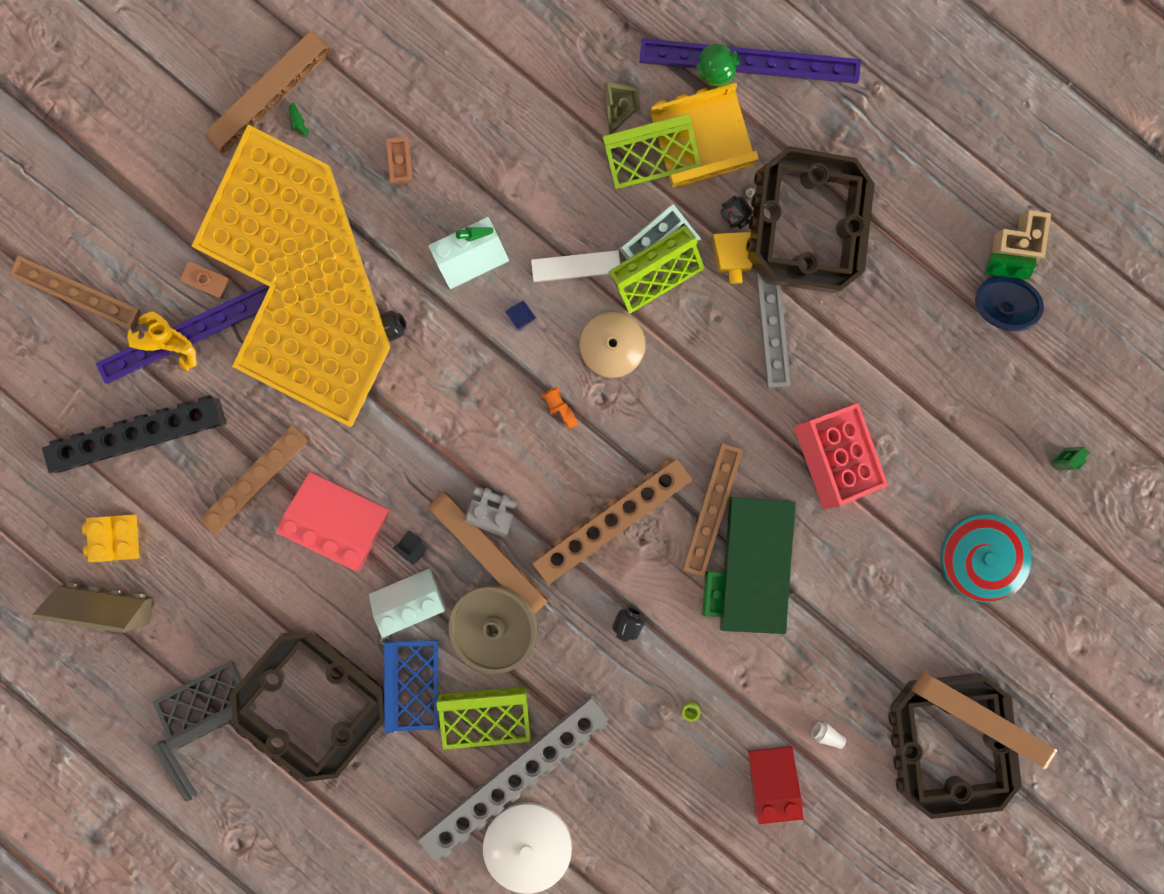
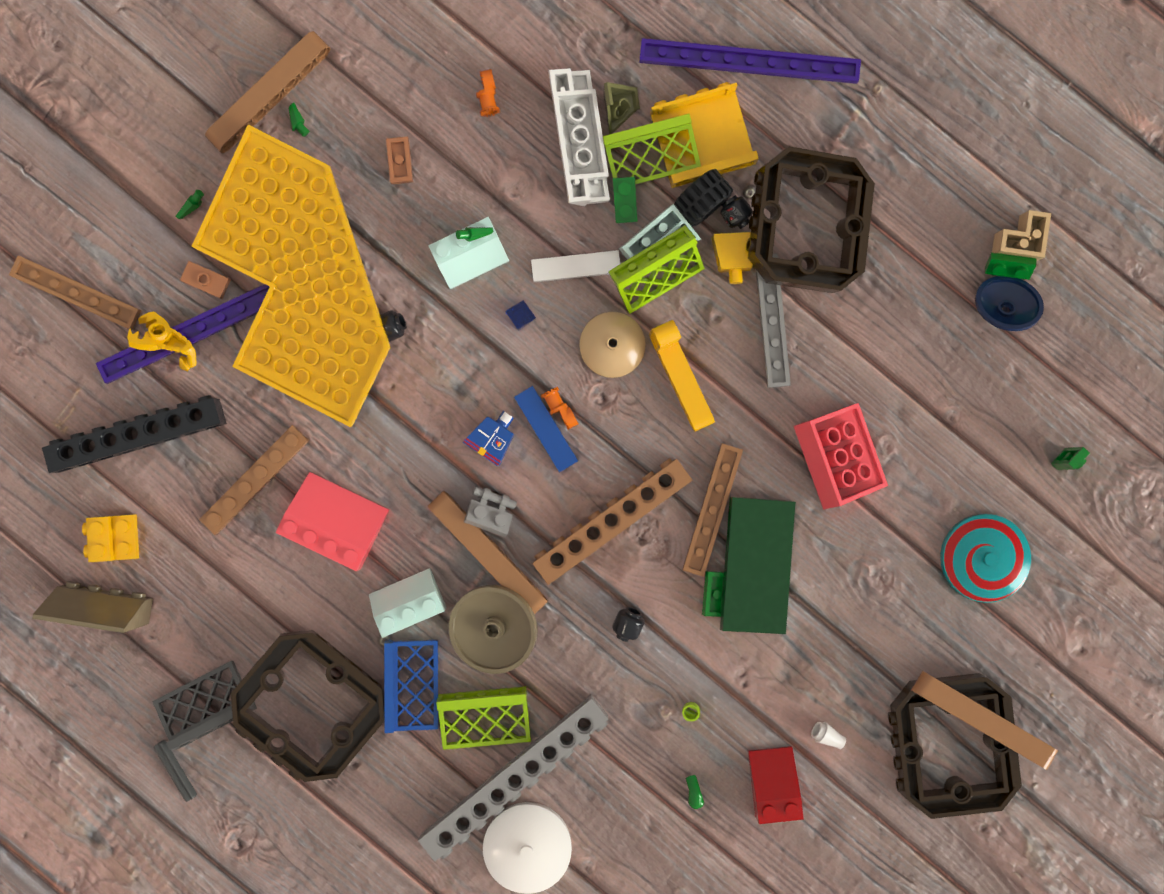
black panel [393,531,430,565] -> none
green plant [696,44,740,87] -> none
none -> green bar [176,190,204,219]
none -> blue torso [463,411,514,466]
none -> orange connector [476,69,500,117]
none -> blue tile [514,386,578,473]
none -> white slope [548,68,610,207]
none -> green plate [613,177,638,223]
none -> yellow beam [649,320,715,432]
none -> black tyre [674,169,733,227]
none -> green arm [685,775,704,809]

